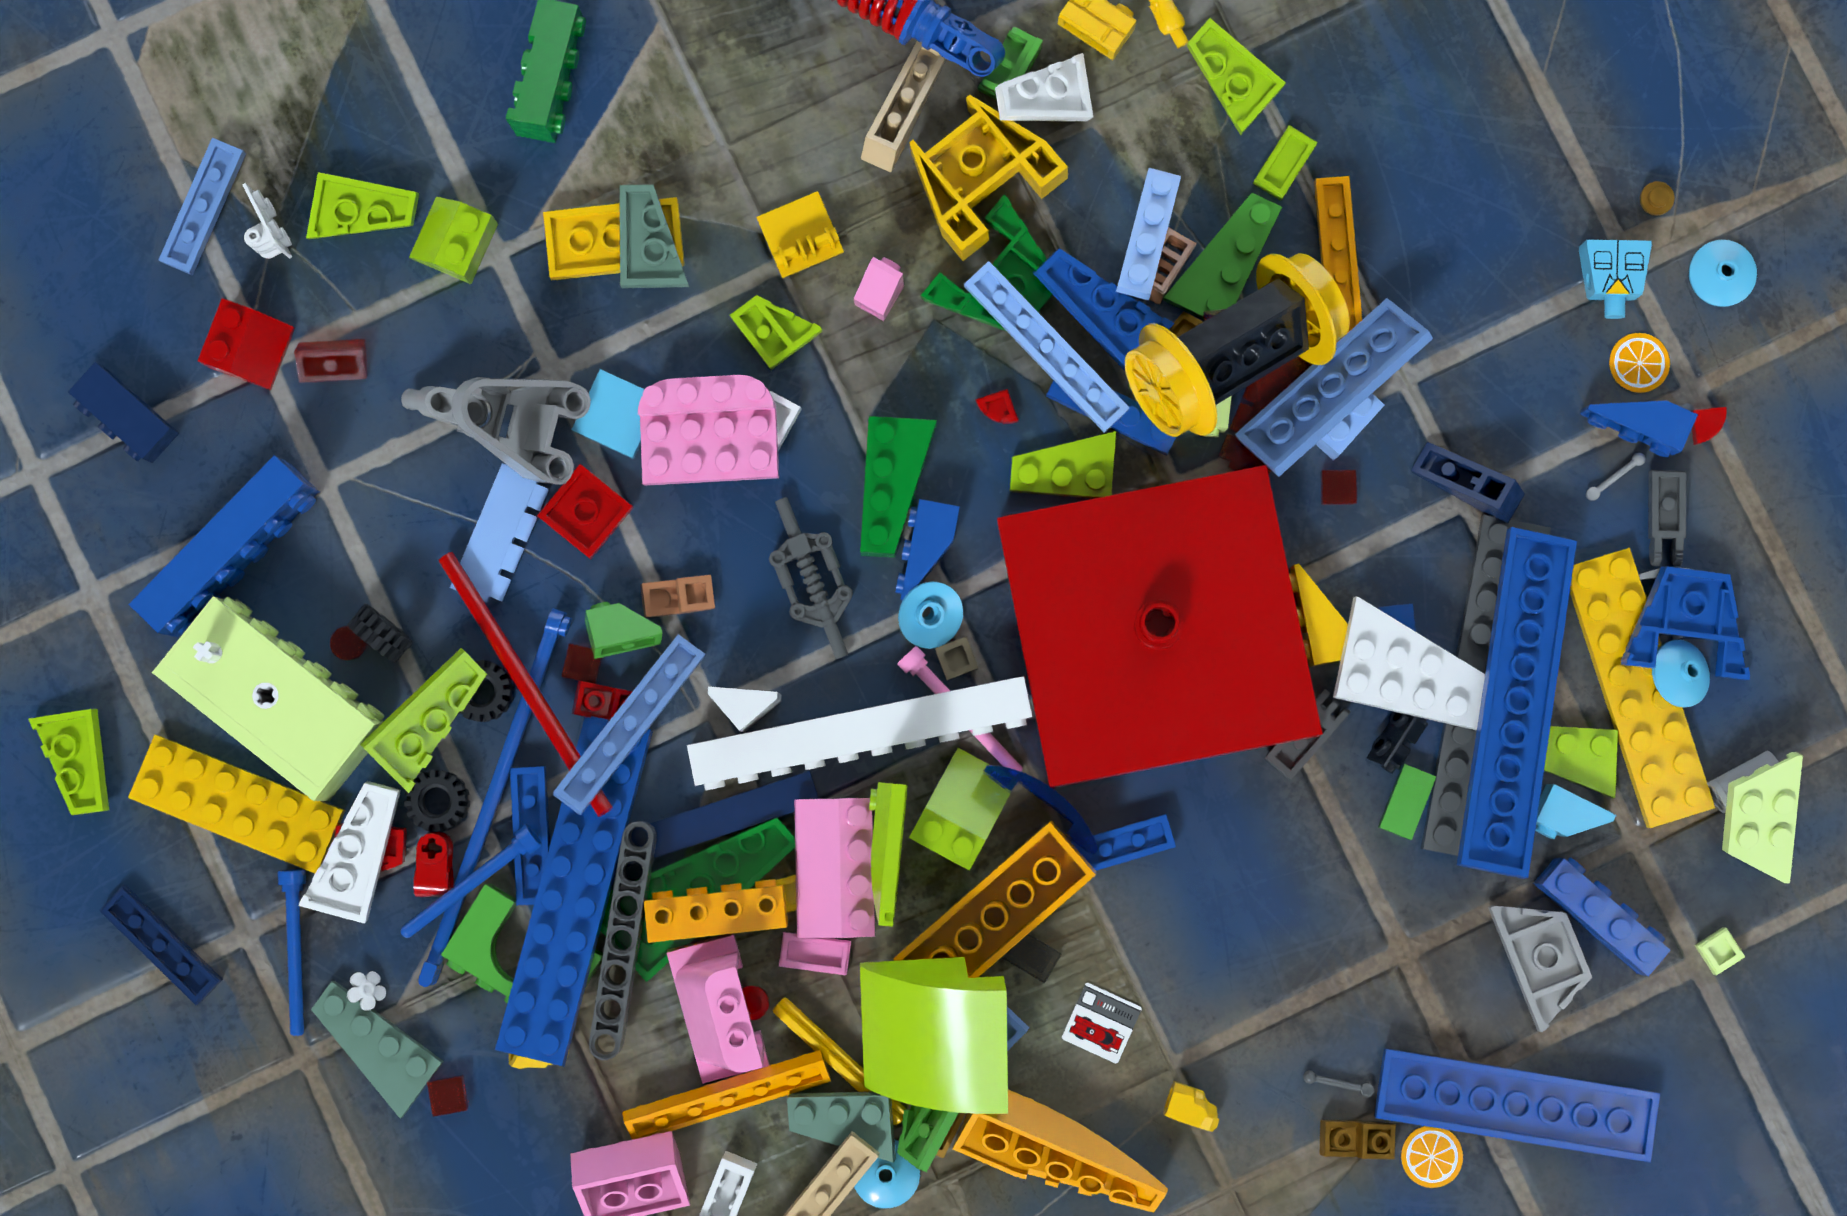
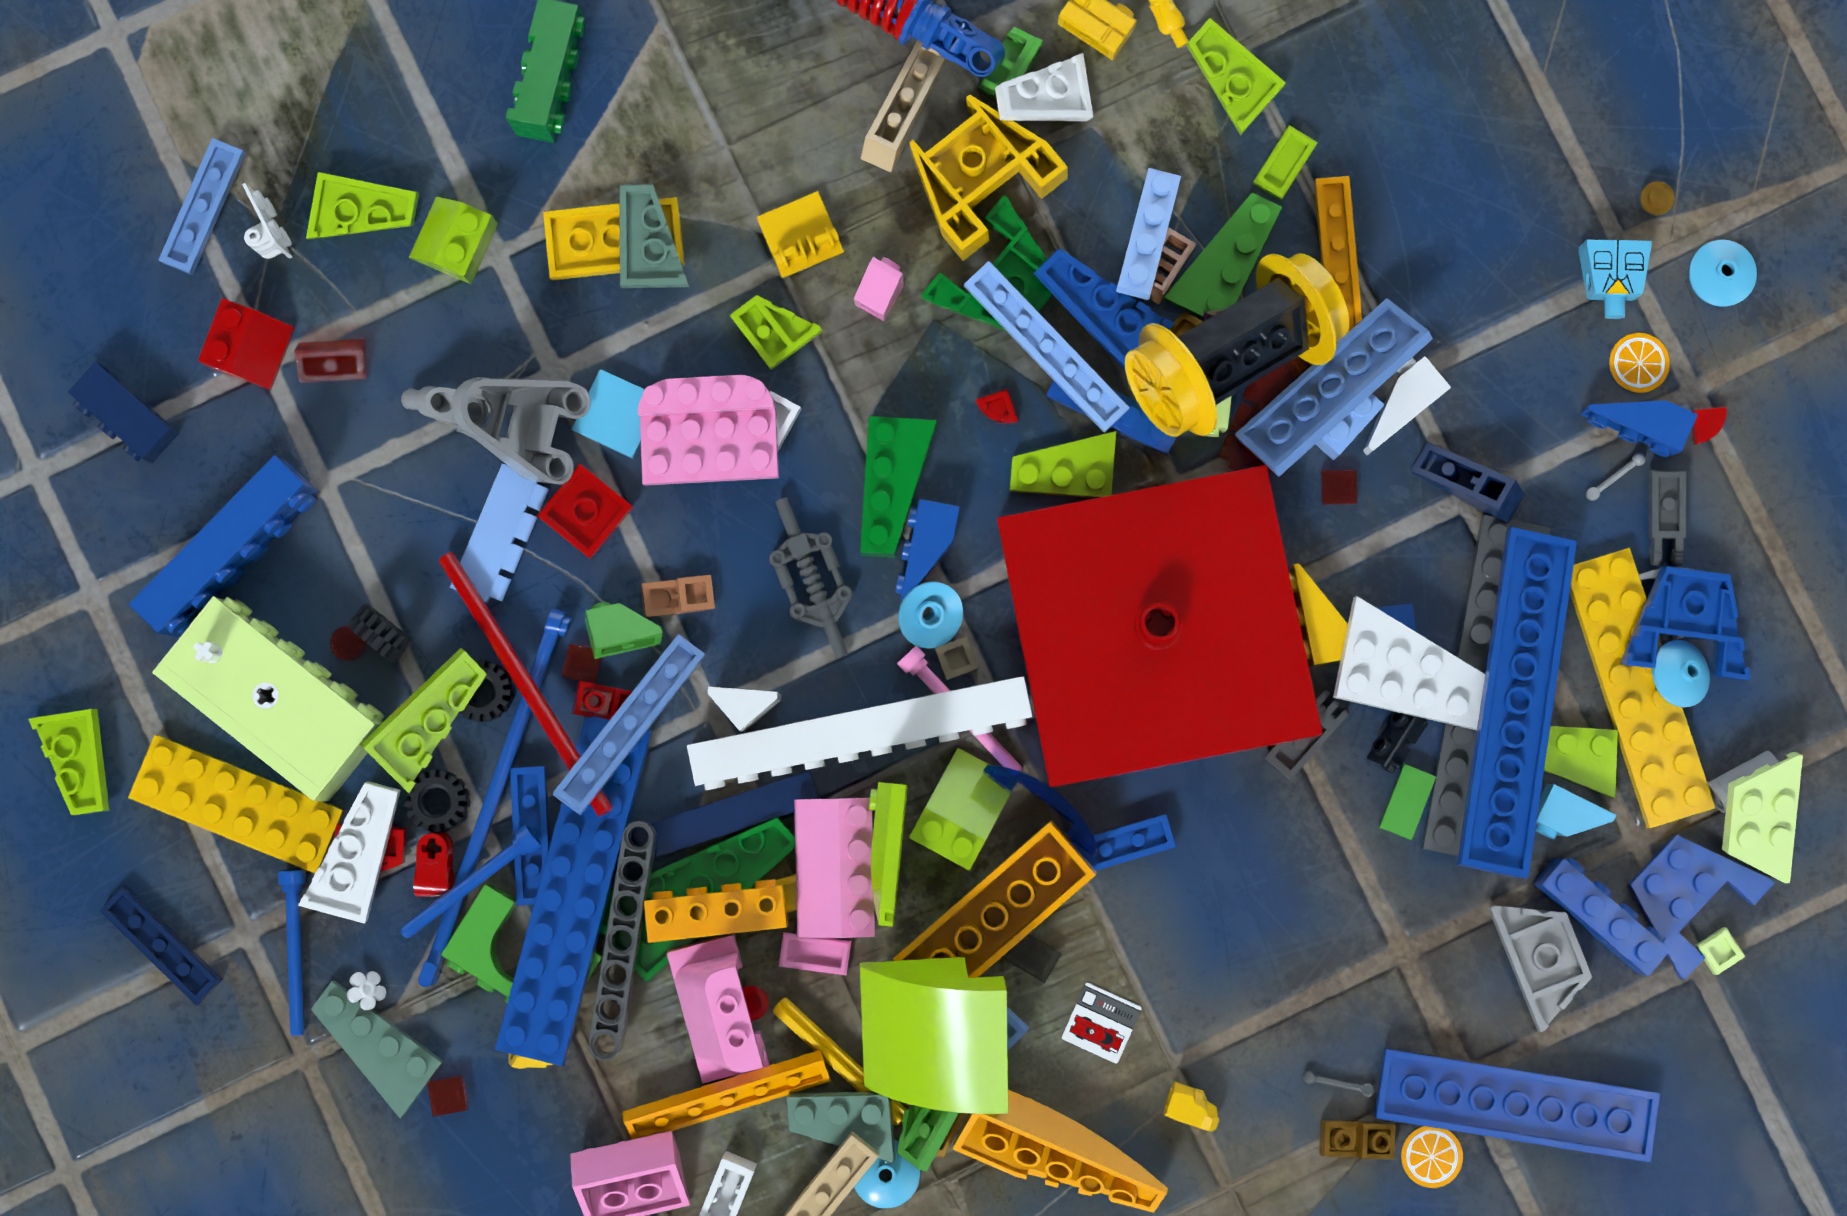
none -> white slope [1363,356,1451,455]
none -> wing [1627,835,1775,980]

